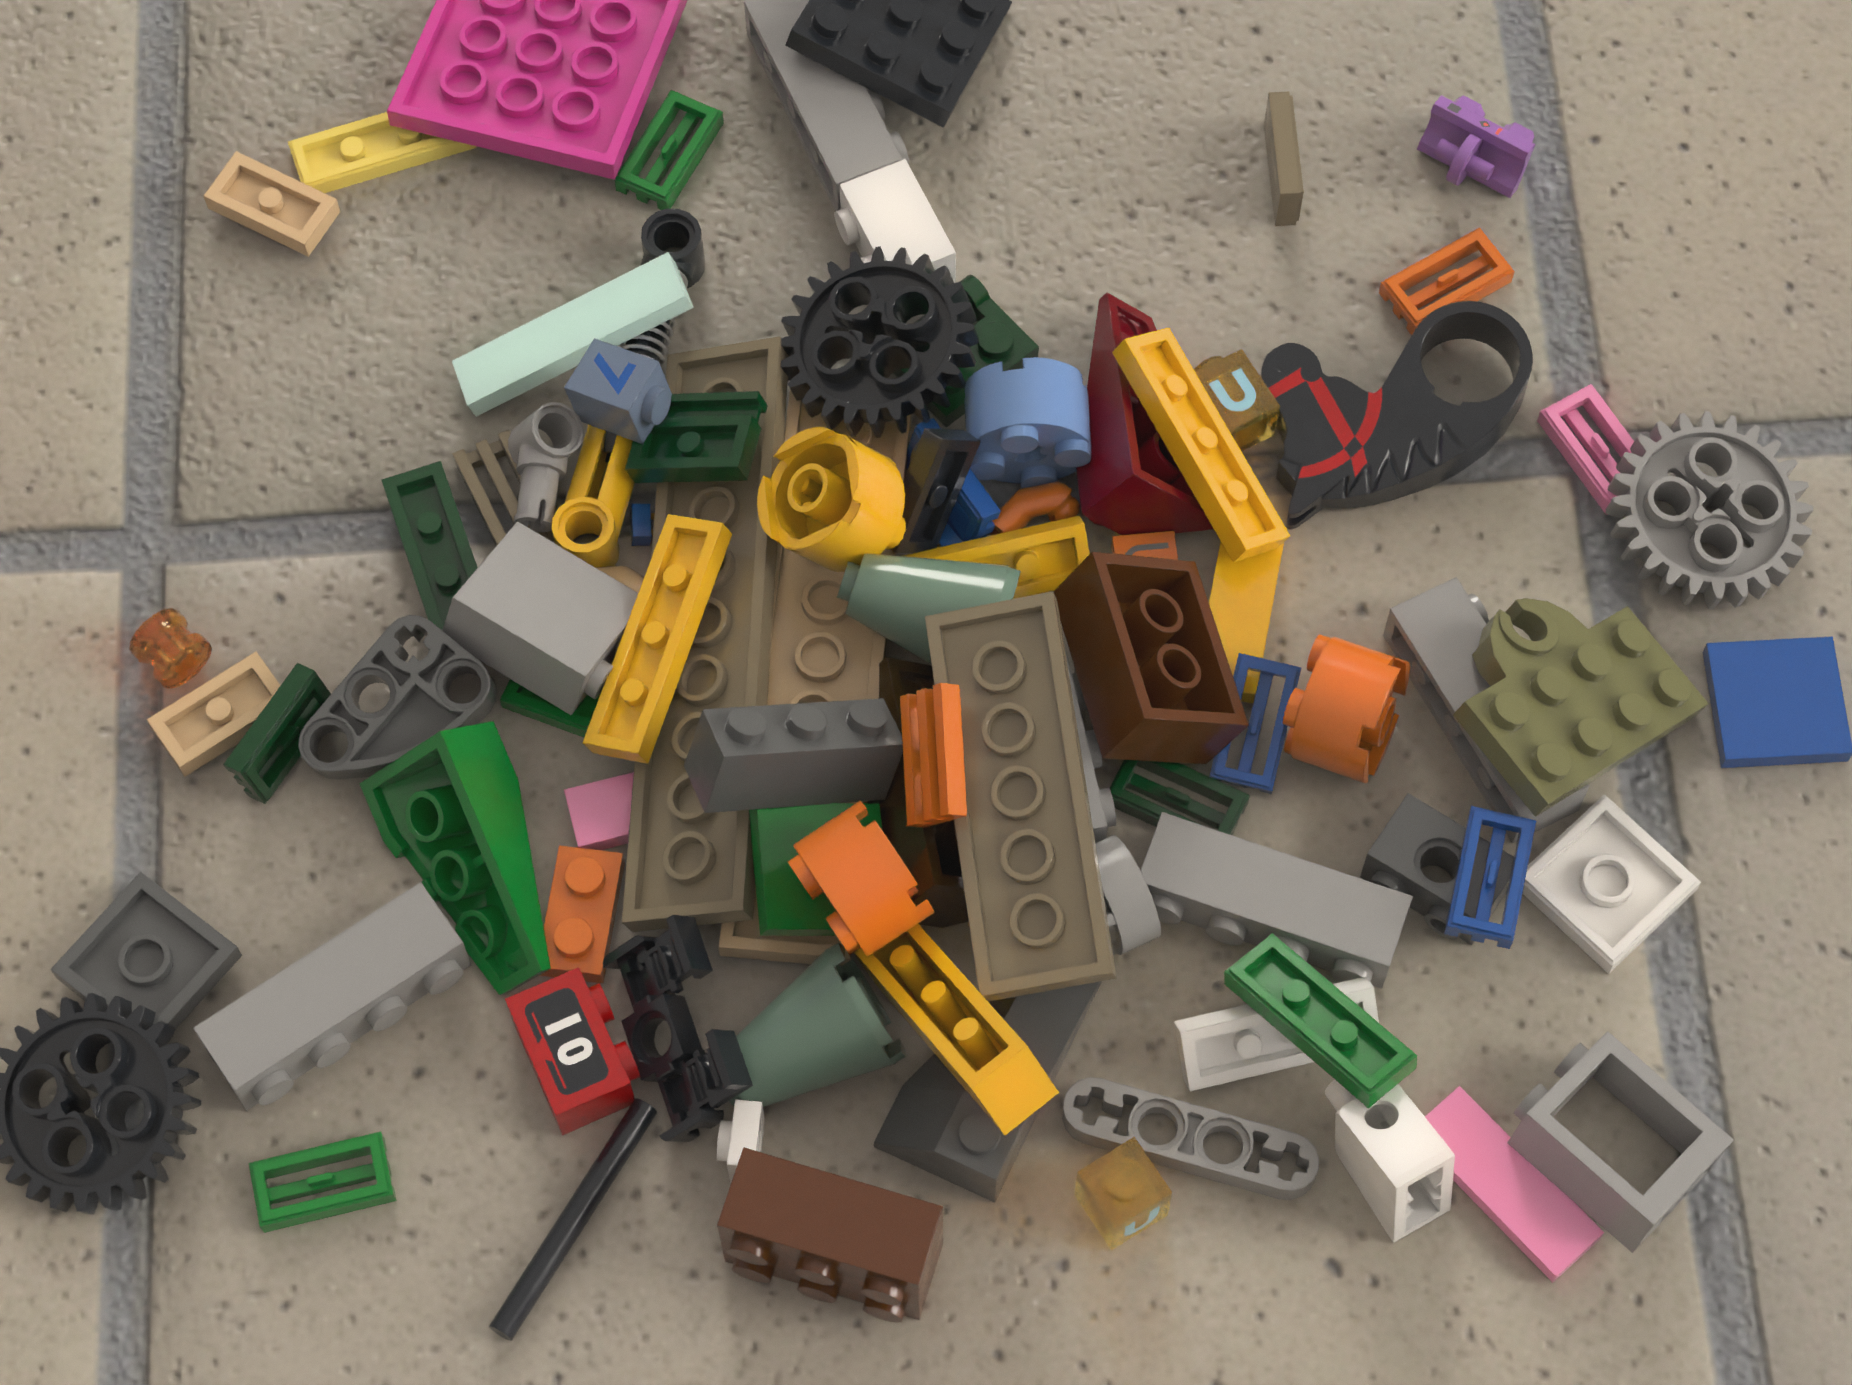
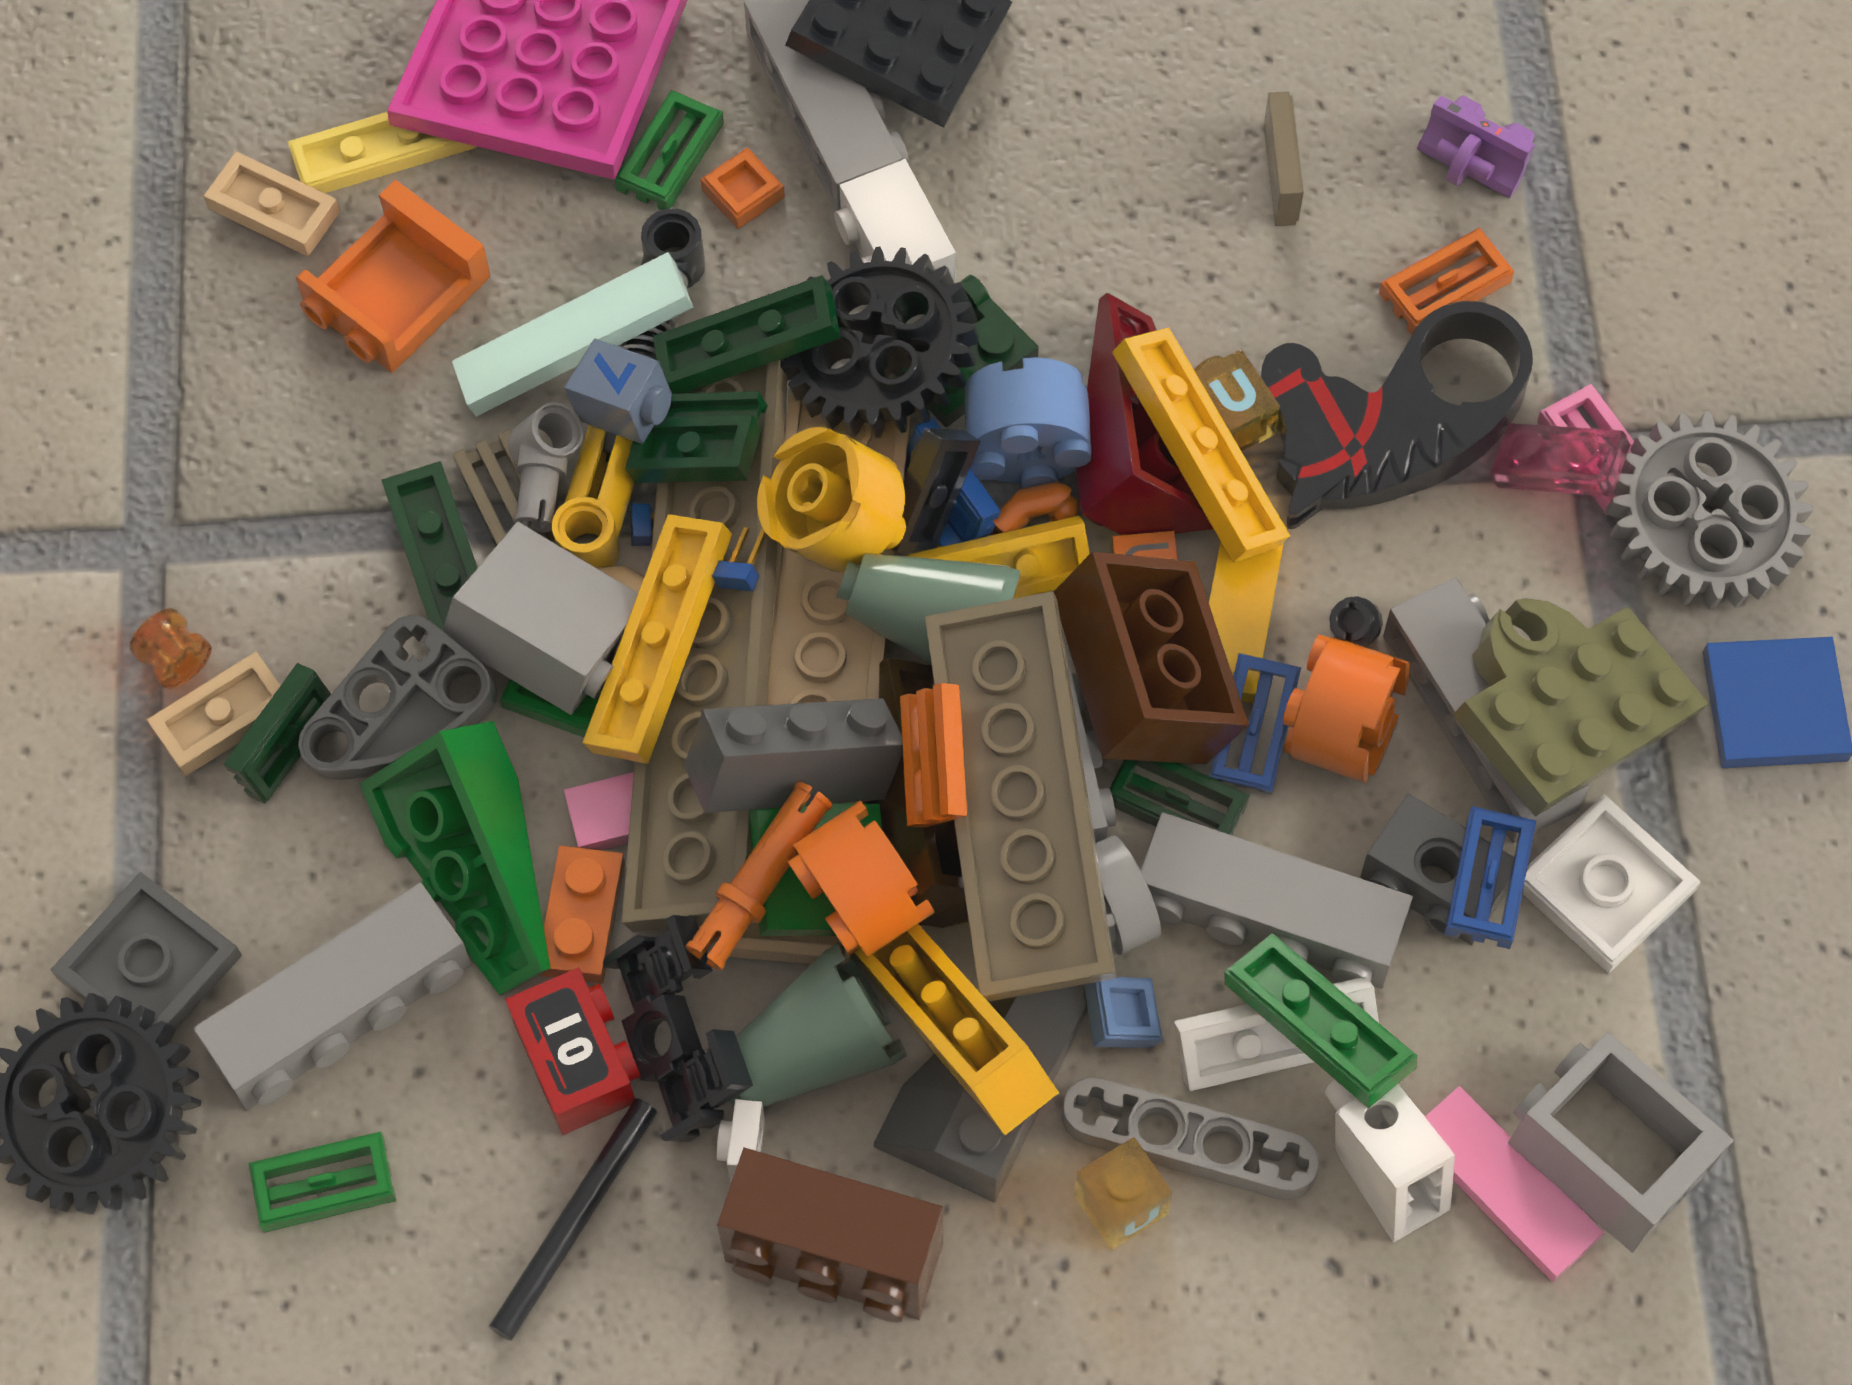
none -> orange panel [296,179,491,373]
none -> dark green plate [653,275,841,394]
none -> orange pin [685,781,833,971]
none -> orange tile [701,147,785,229]
none -> blue piece [712,527,766,591]
none -> medium blue tile [1084,977,1163,1049]
none -> black pin [1329,596,1383,647]
none -> clear pink plate [1490,423,1630,497]

